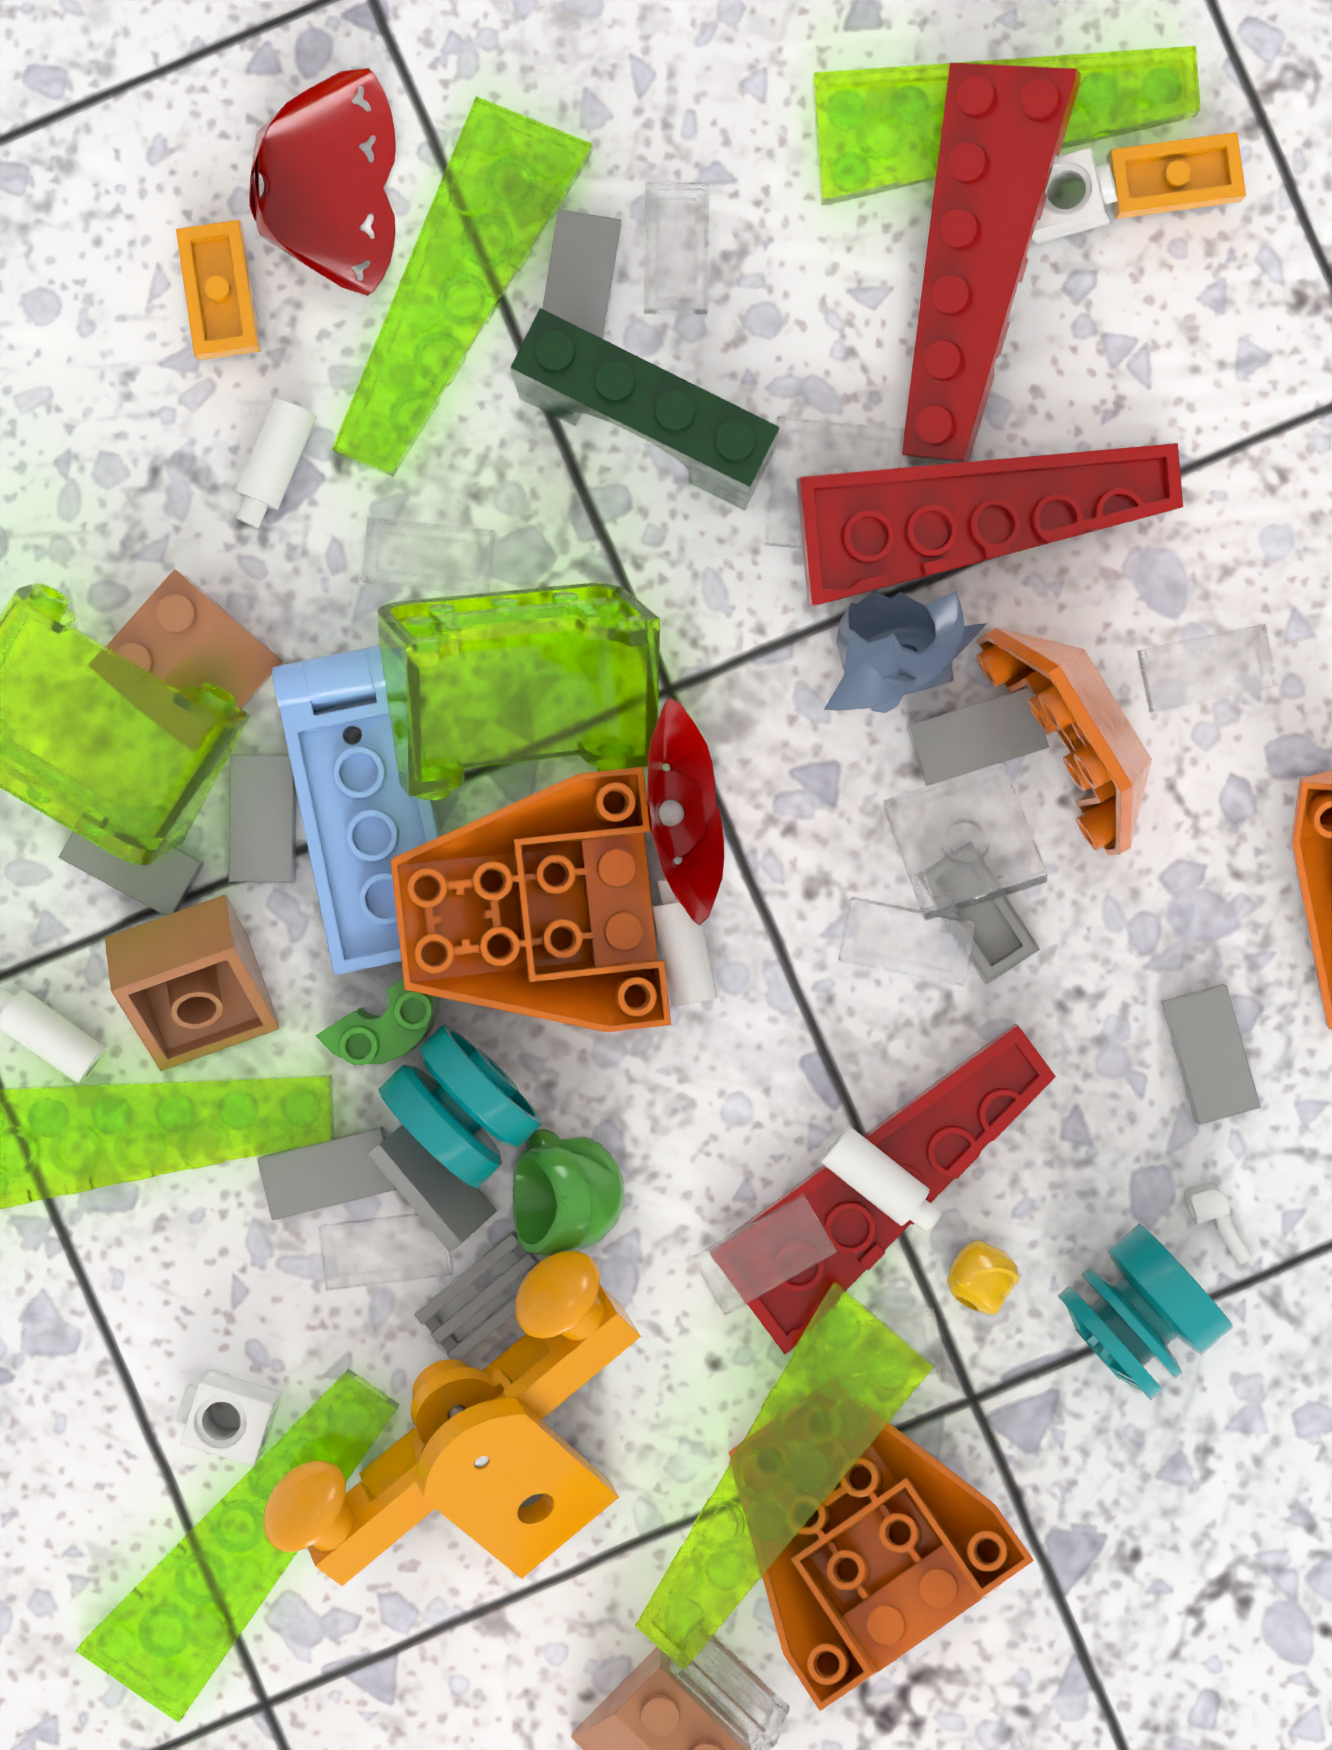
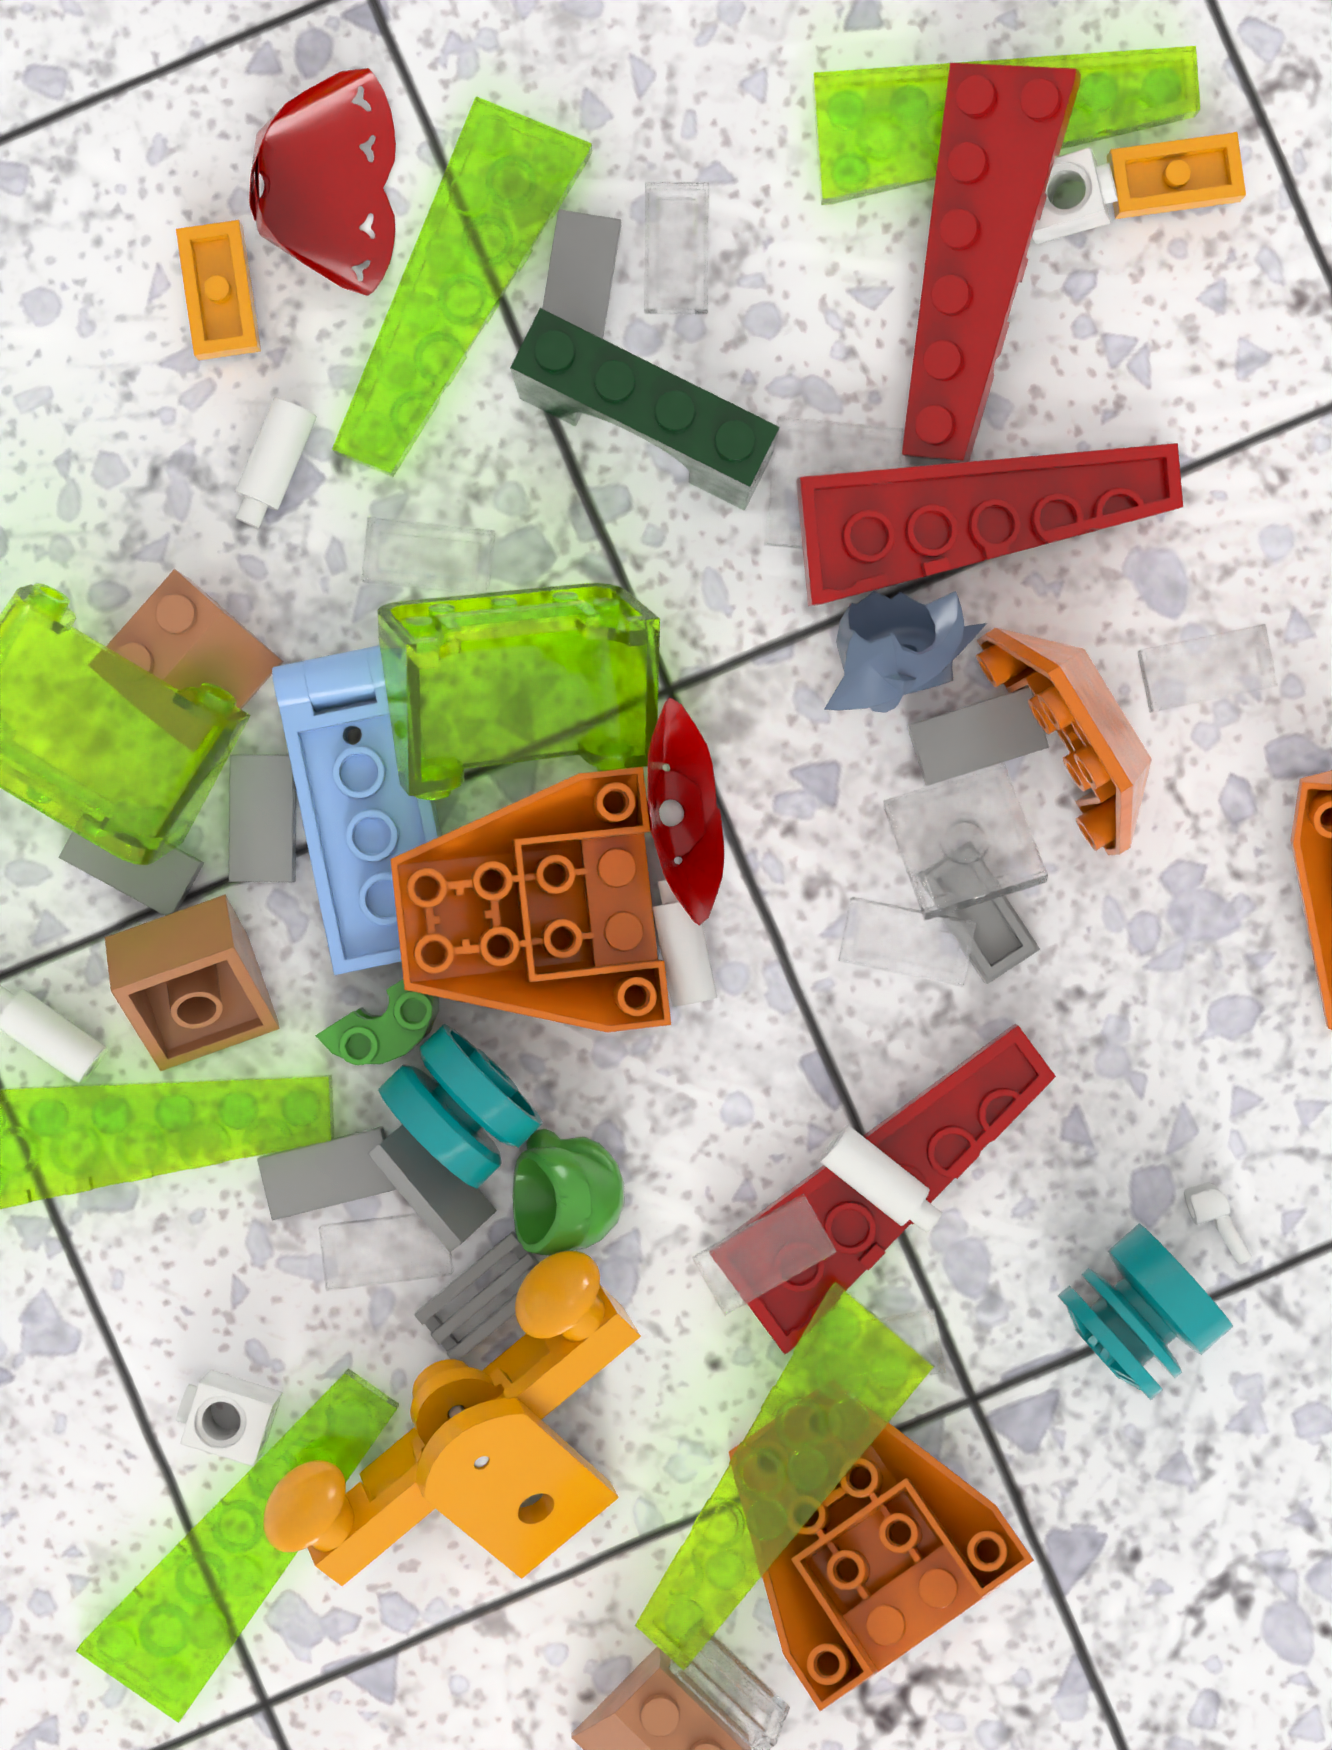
yellow piece [947,1240,1019,1315] -> none
light grey tile [1161,984,1261,1125] -> none

